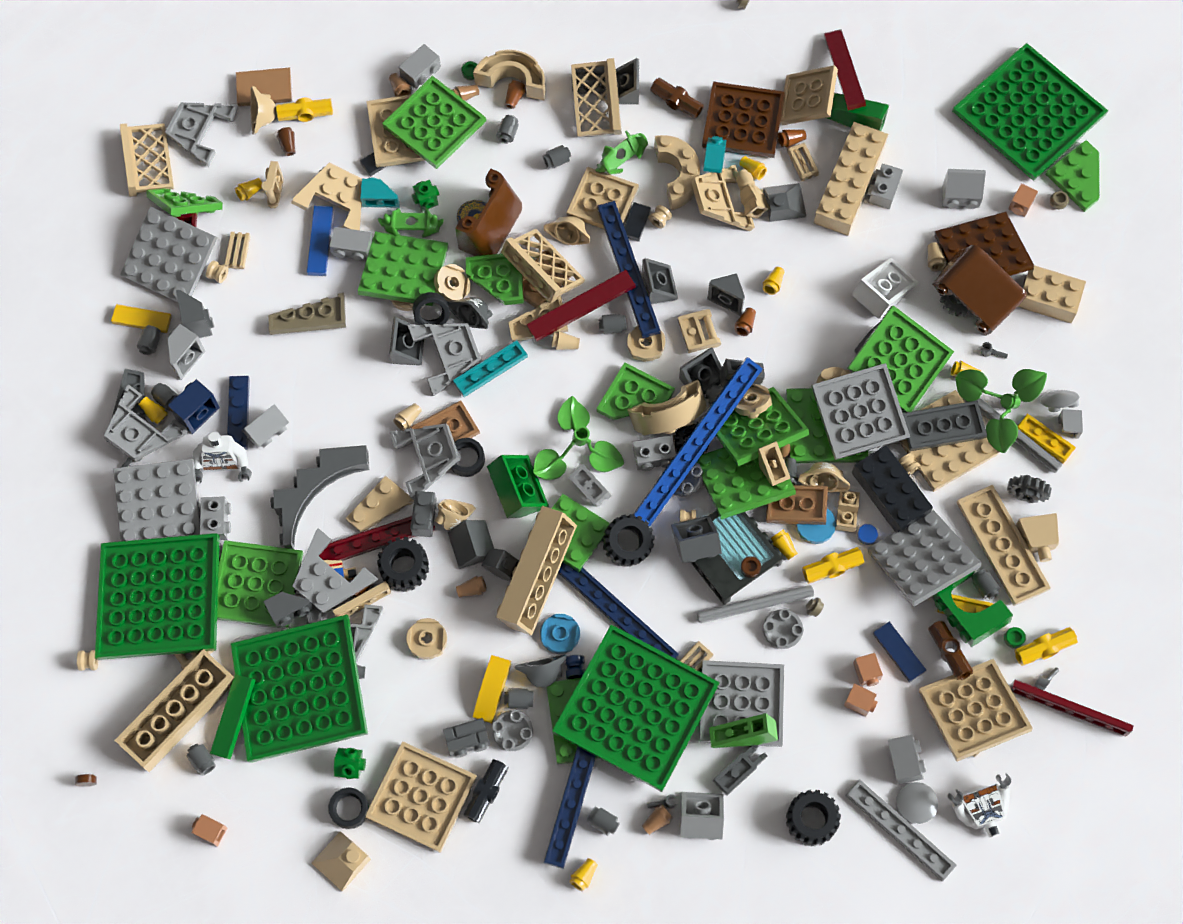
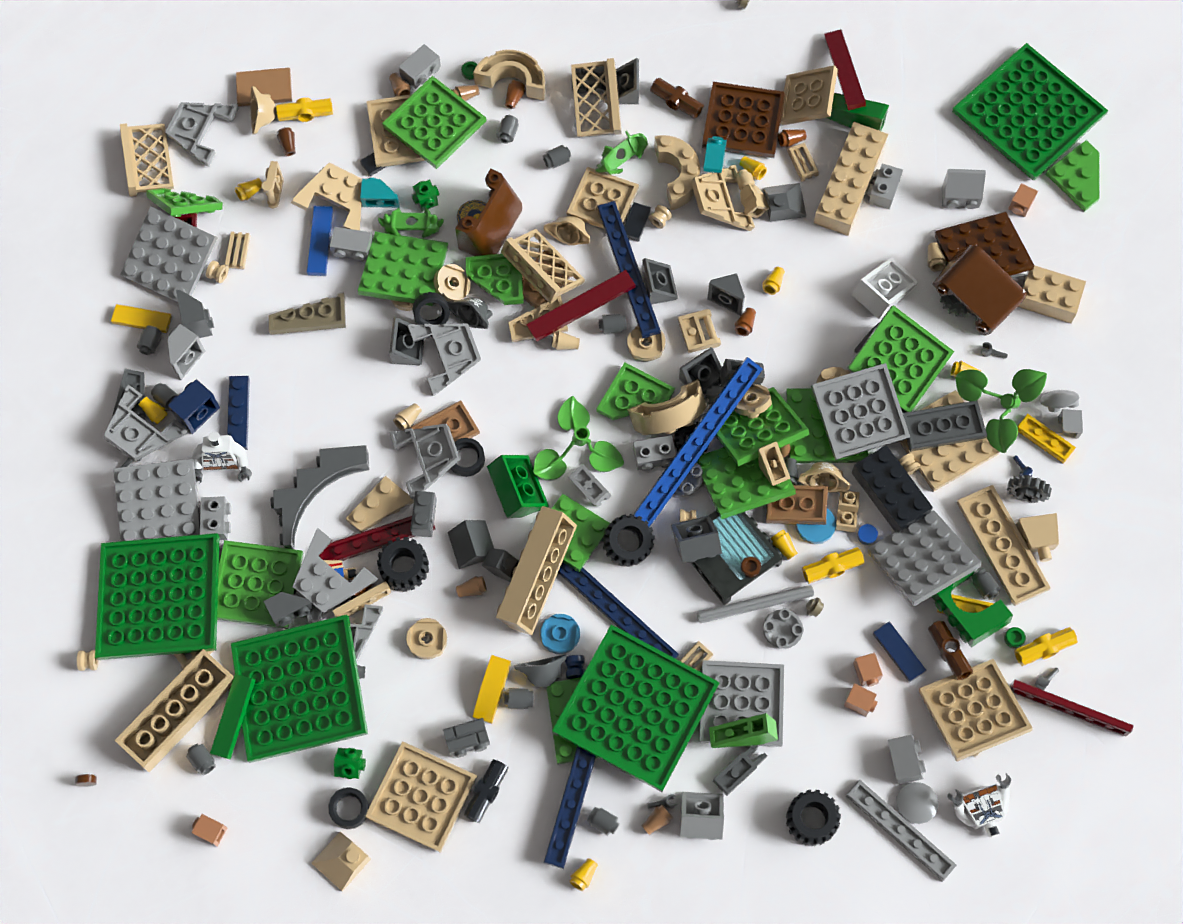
light grey brick [242,404,289,448] -> none
tan hat [435,499,476,530] -> none
teal plate [453,340,528,397] -> none
light grey dish [492,710,533,751] -> none
light grey axle [966,398,1062,473] -> none
dark tan plate [1050,191,1069,209] -> none
none -> dark blue hand [1013,455,1033,477]

